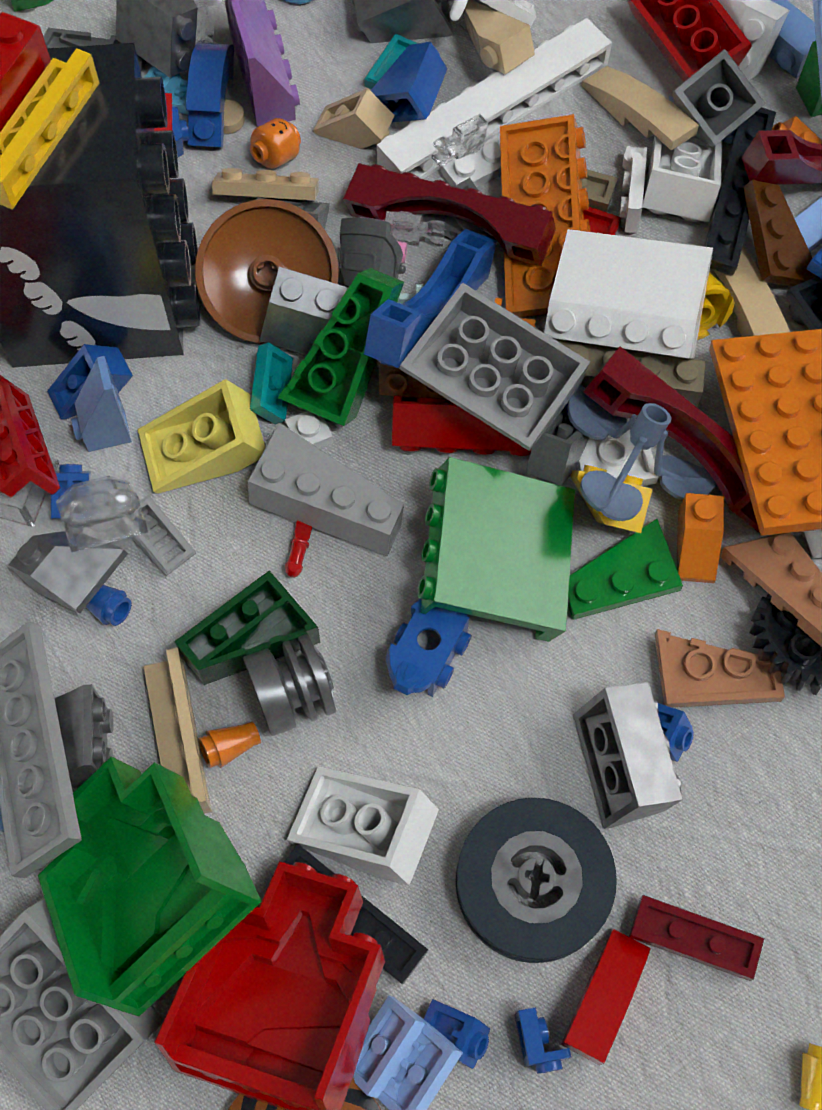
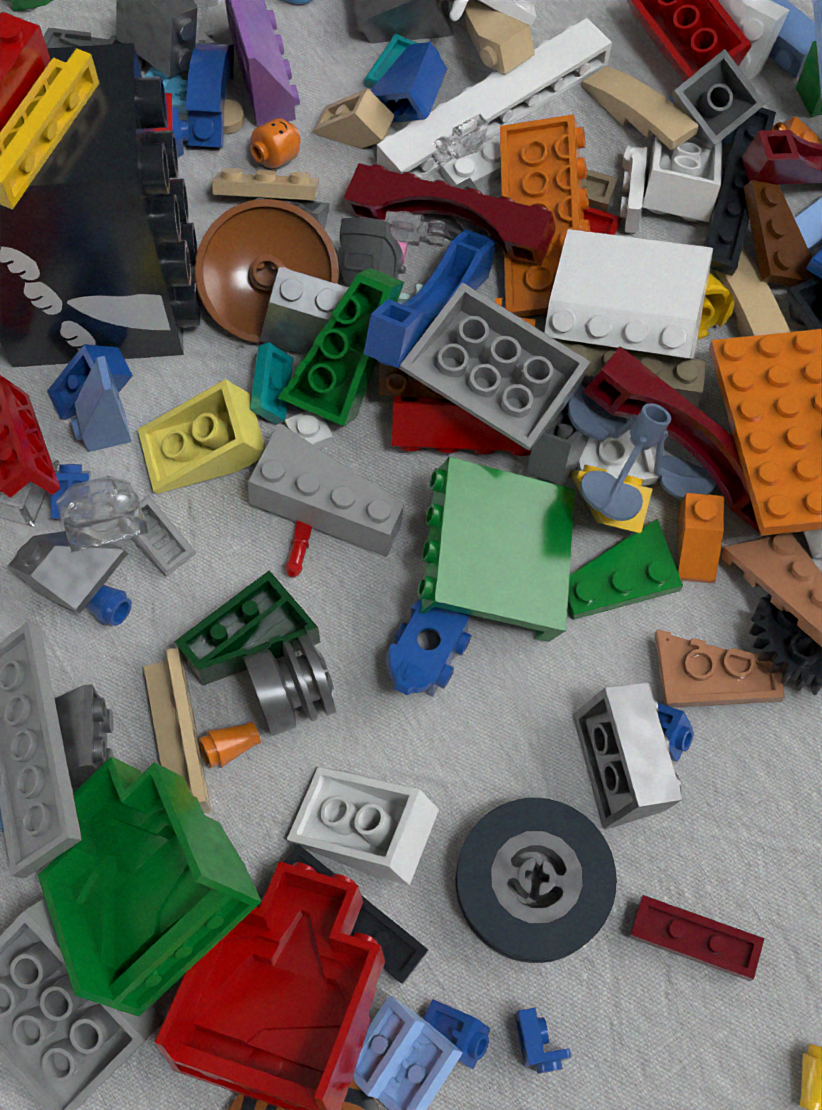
red slope [560,929,651,1066] -> none

